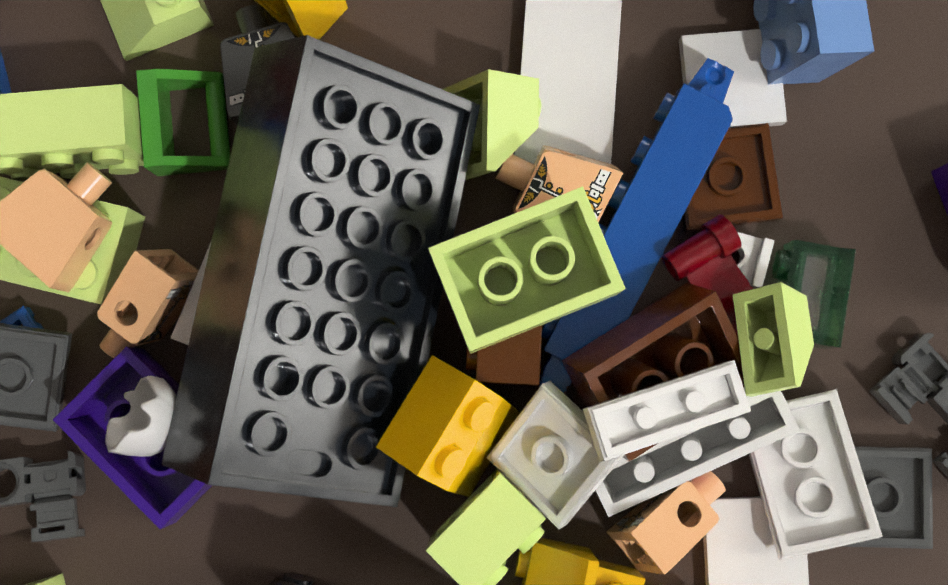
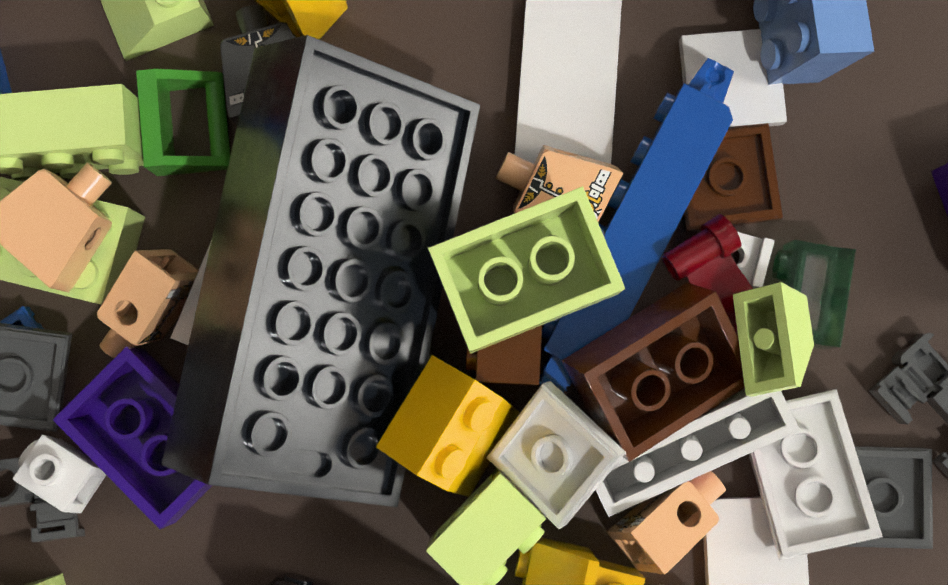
white hair [105,376,177,457] -> none
yellowish green slope [442,69,541,180] -> none
white tile [583,360,751,461] -> none
none -> white brick [12,435,106,513]

